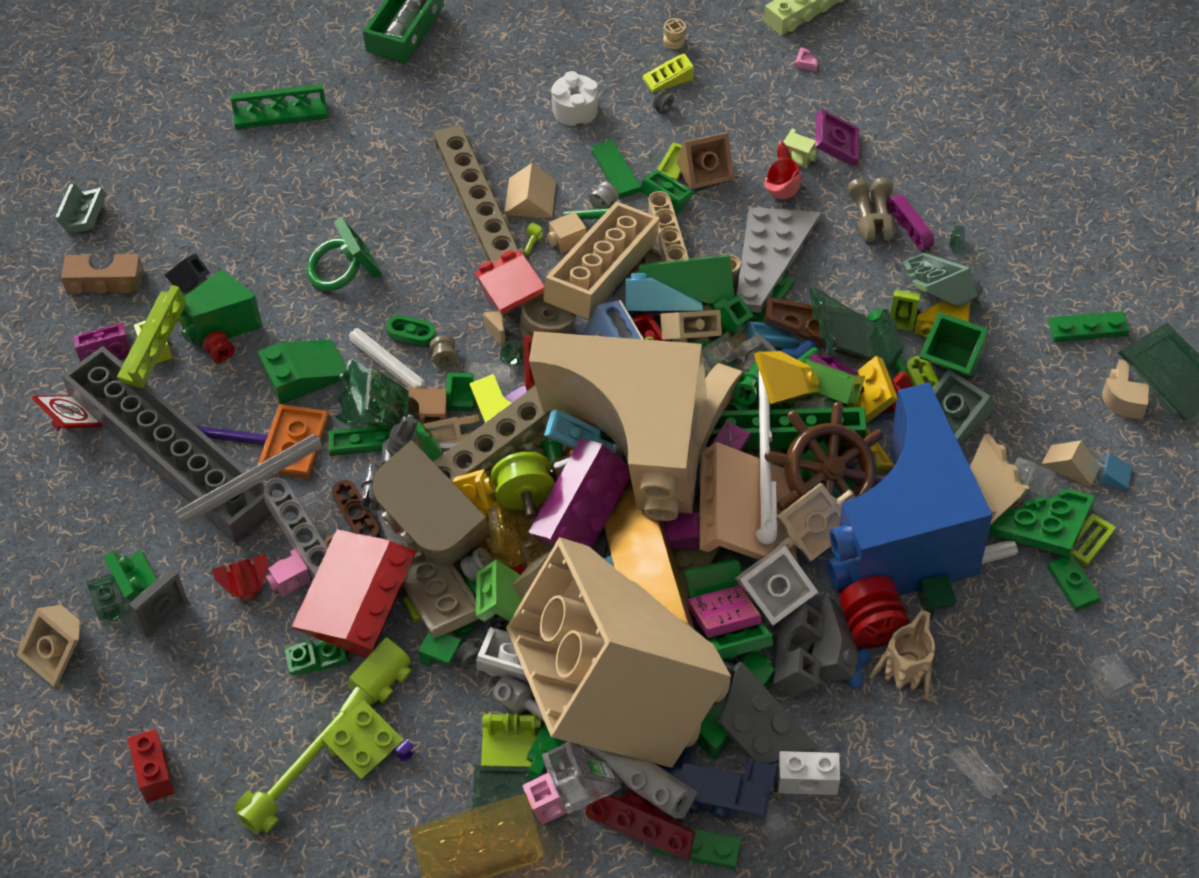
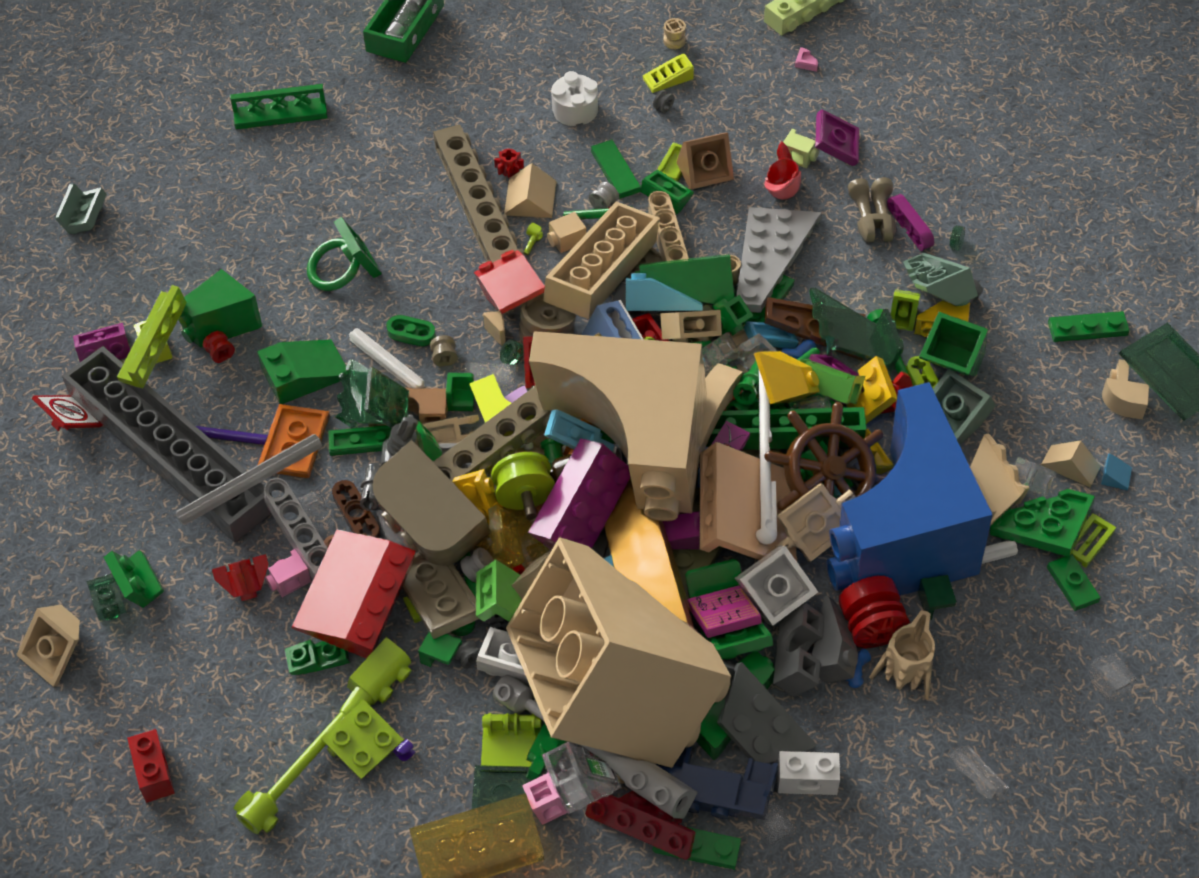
medium nougat arch [61,254,144,294] -> none
dark grey tile [129,567,188,637] -> none
black panel [165,253,210,293] -> none
none -> red gear [494,149,524,178]

